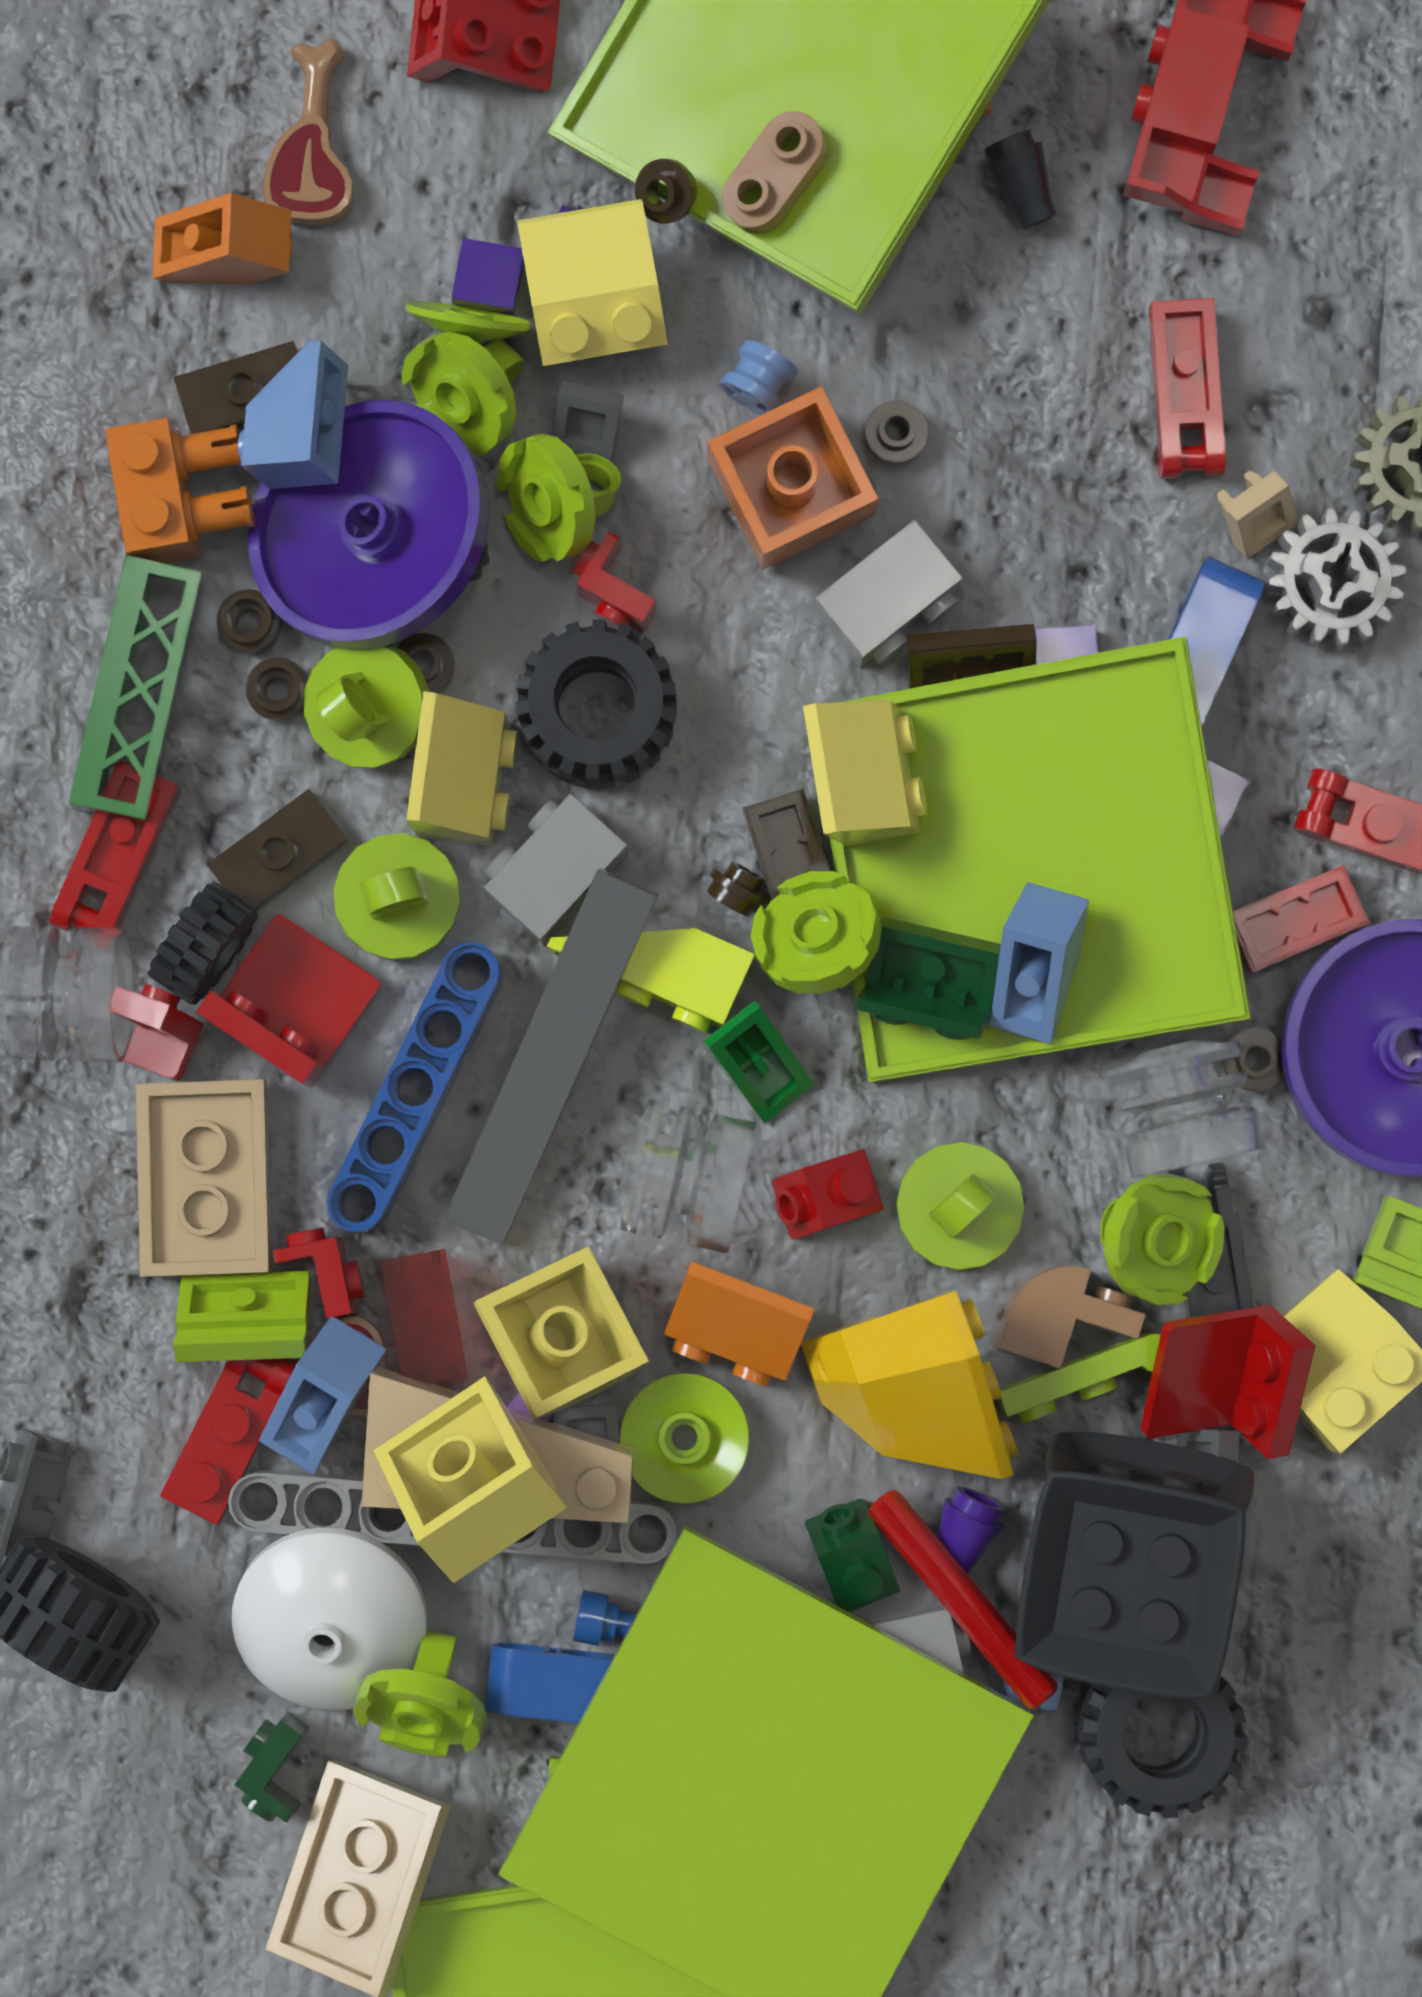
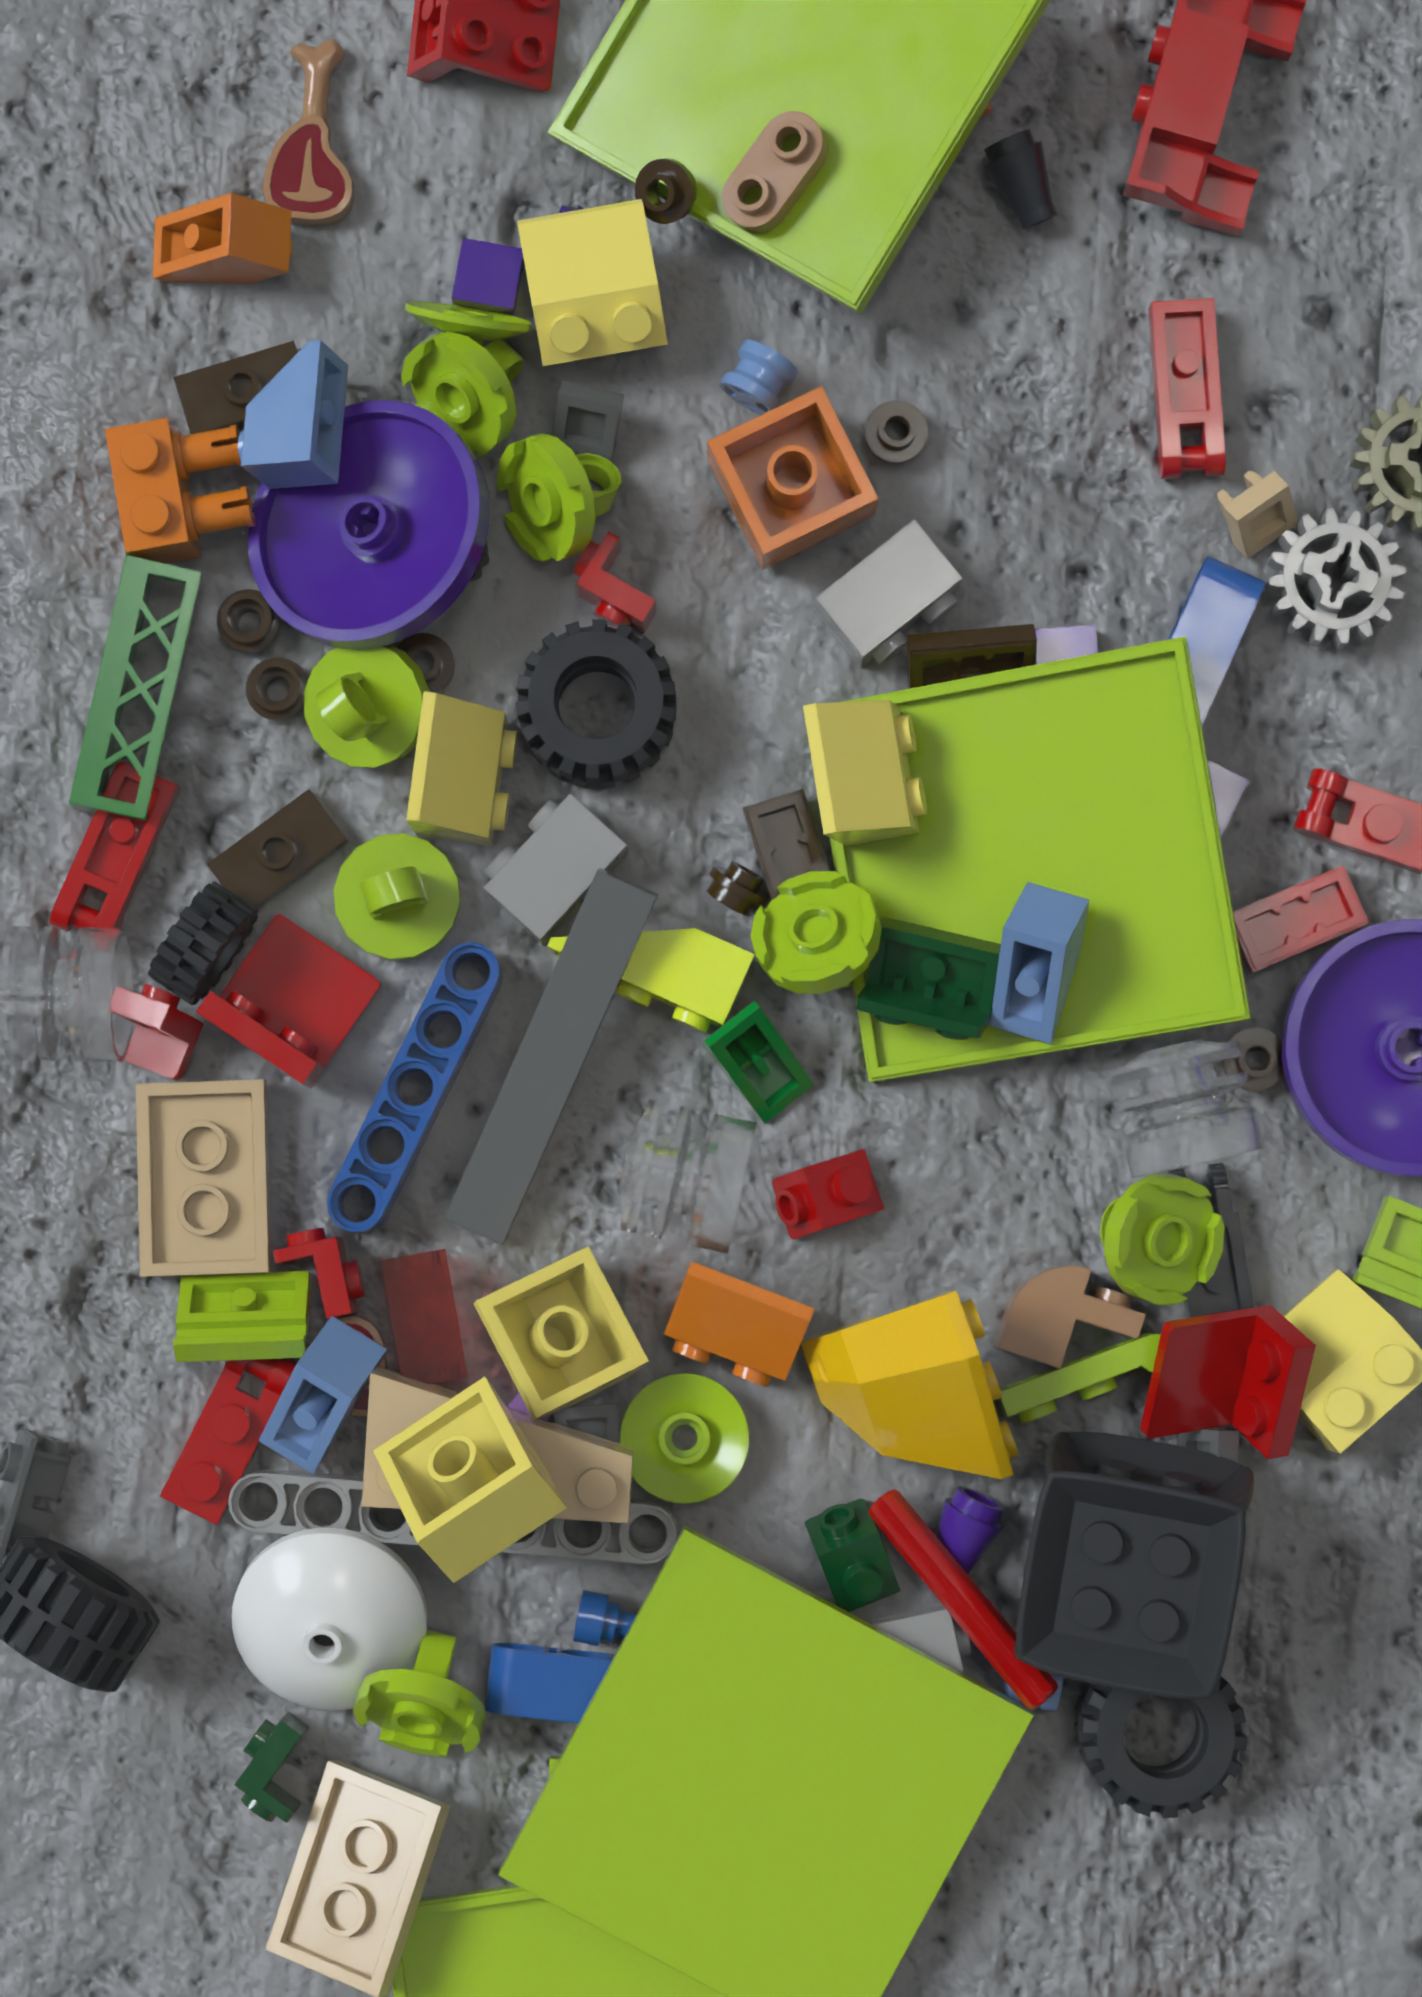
lime tile [896,1142,1025,1270] -> none

